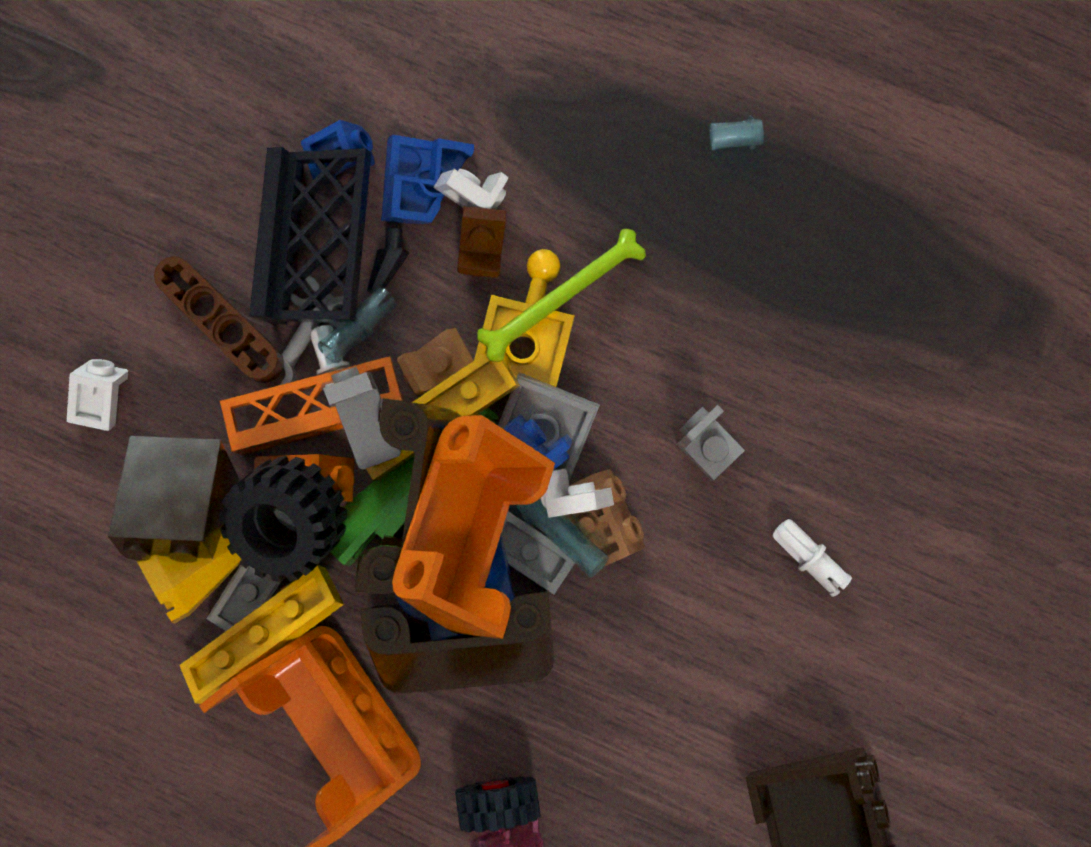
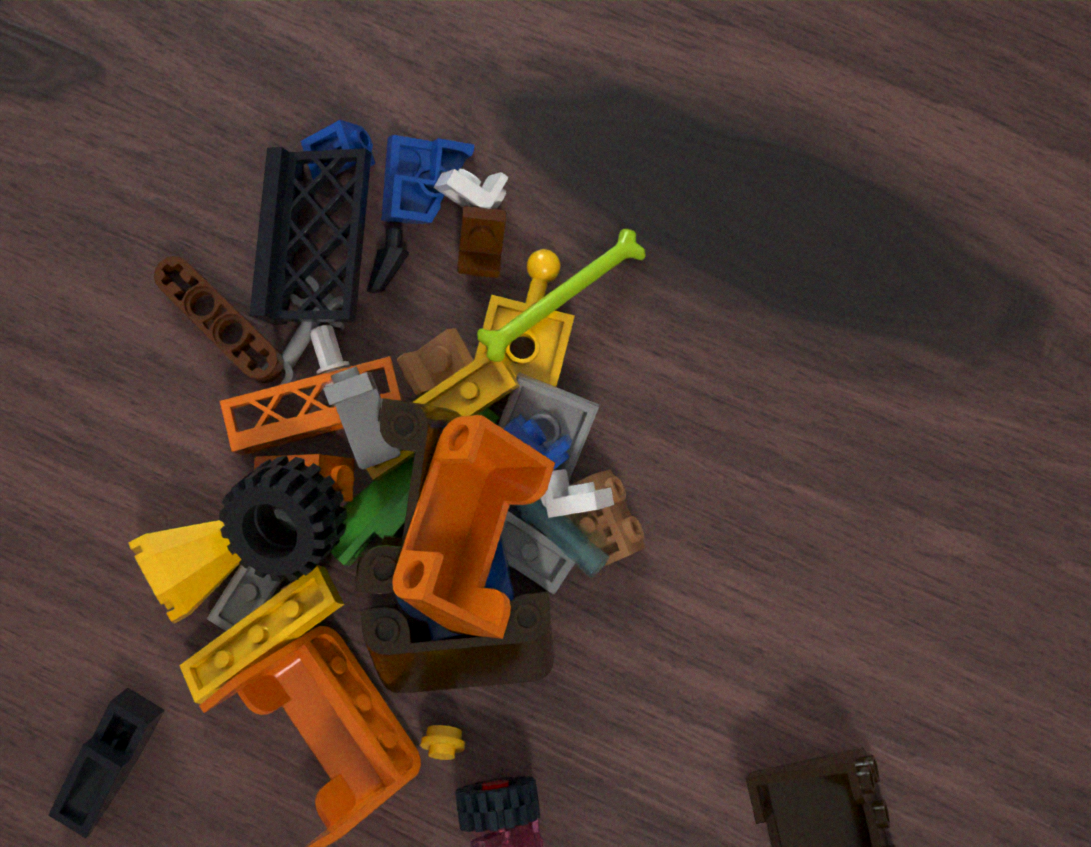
white bracket [67,359,128,431] -> none
dark brown slope [108,436,239,563] -> none
clear light blue pin [318,287,396,363] -> none
light grey bracket [676,405,745,481] -> none
clear light blue pin [709,115,764,151] -> none
white axle [773,519,852,597] -> none
none -> black slope [48,688,165,838]
none -> yellow plate [420,725,465,760]

